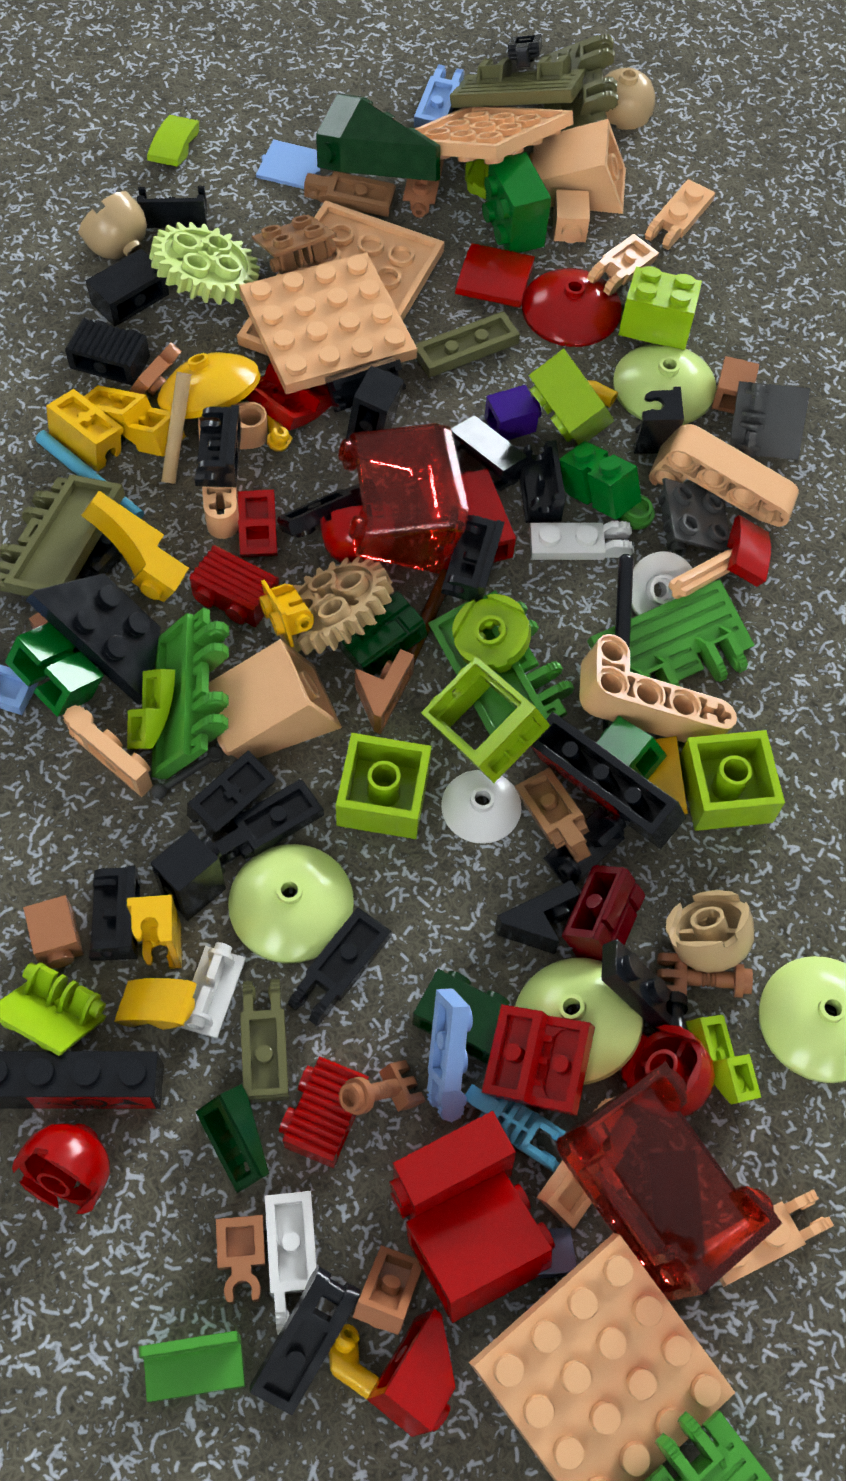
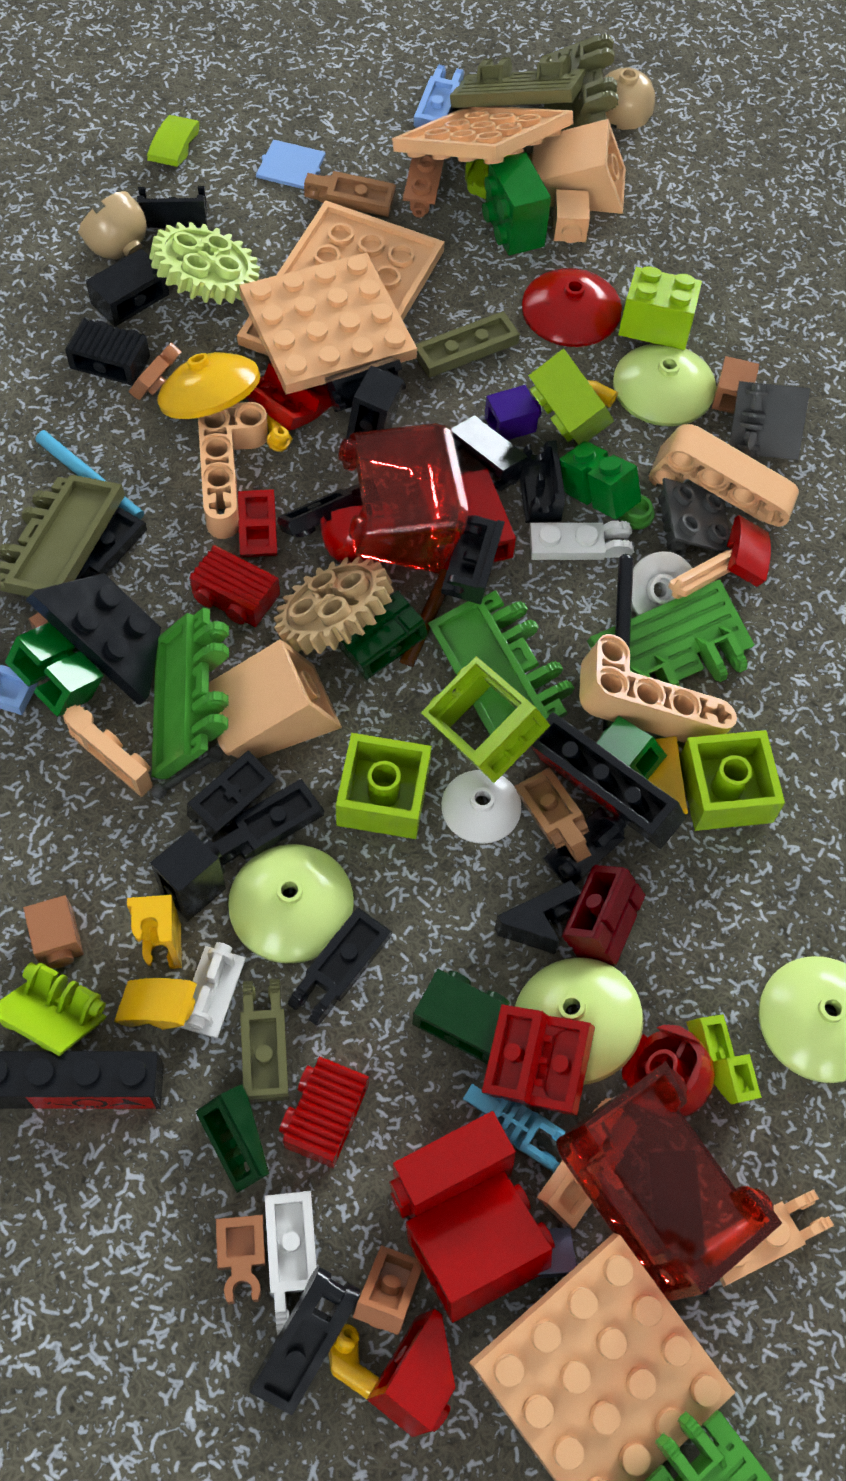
red cylinder [12,1123,110,1214] -> none
yellow hinge [46,389,123,472] -> none
yellow slope [81,491,189,602] -> none
yellow slope [84,385,186,457] -> none
black hinge [89,865,141,961] -> none
lime slope [127,669,175,749] -> none
bright green panel [139,1331,246,1403] -> none
tan bar [161,372,191,484] -> none
black hinge [194,405,242,488] -> none
medium nougat hinge [252,215,337,274] -> none
yellow hinge [259,580,314,647] -> none
dark green wedge [316,93,440,181] -> none
nougat hinge [339,1060,426,1115] -> none
nougat slope [355,649,414,734] -> none
light blue hinge [427,989,473,1123] -> none
lime plate [452,594,531,673] -> none
red slope [455,243,535,308] -> none
black hinge [508,34,542,68] -> none
light nougat hinge [587,234,659,296] -> none
black plate [601,939,688,1032] -> none
black hinge [633,387,684,454] -> none
light nougat hinge [645,179,716,250] -> none
nougat hinge [657,953,753,998] -> none
tan cylinder [666,890,755,973] -> none

